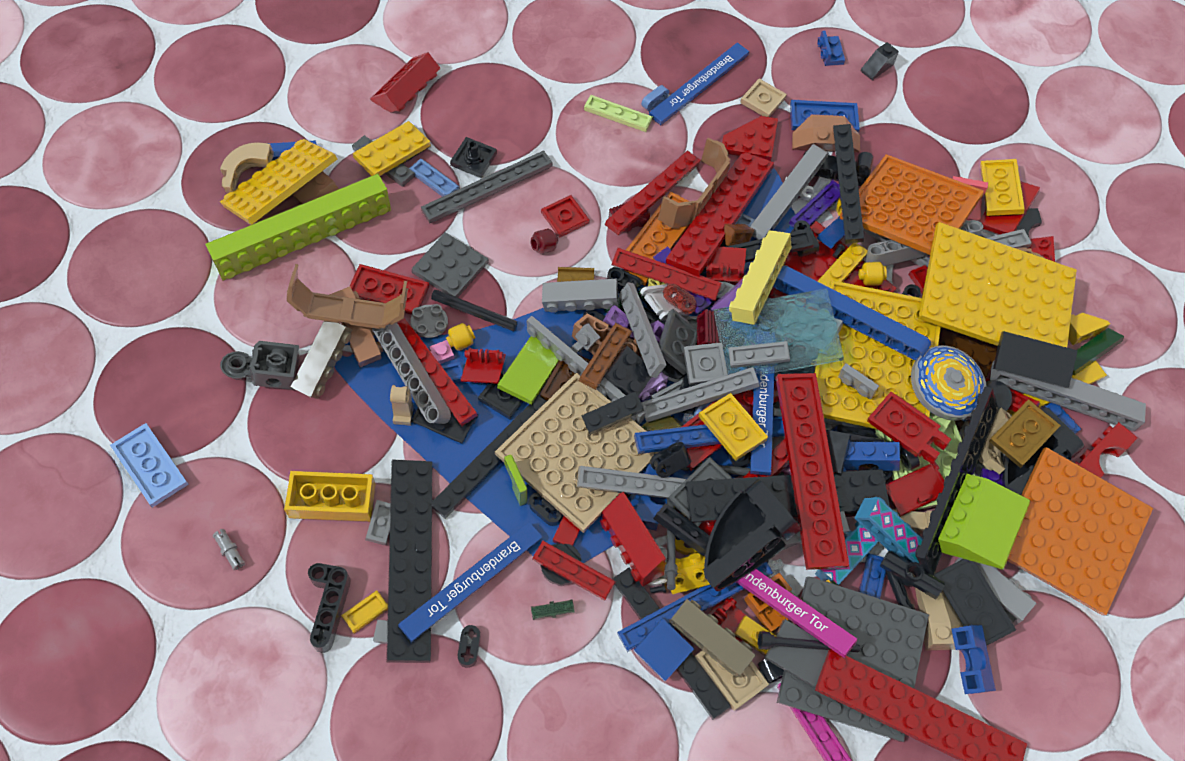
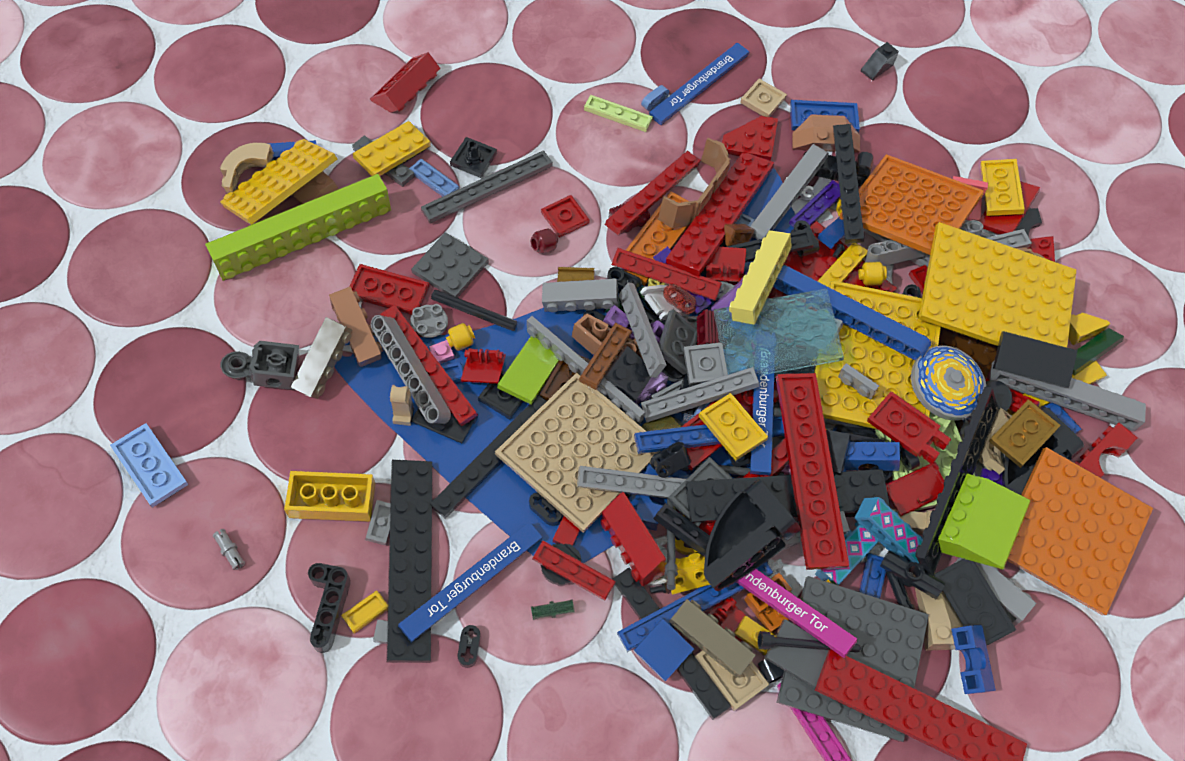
medium nougat windscreen [287,264,408,329] -> none
lime tile [504,454,527,506] -> none
light grey plate [571,323,601,353] -> none
black plate [581,391,644,435] -> none
light grey tile [729,341,790,368] -> none
blue bracket [817,31,845,66] -> none

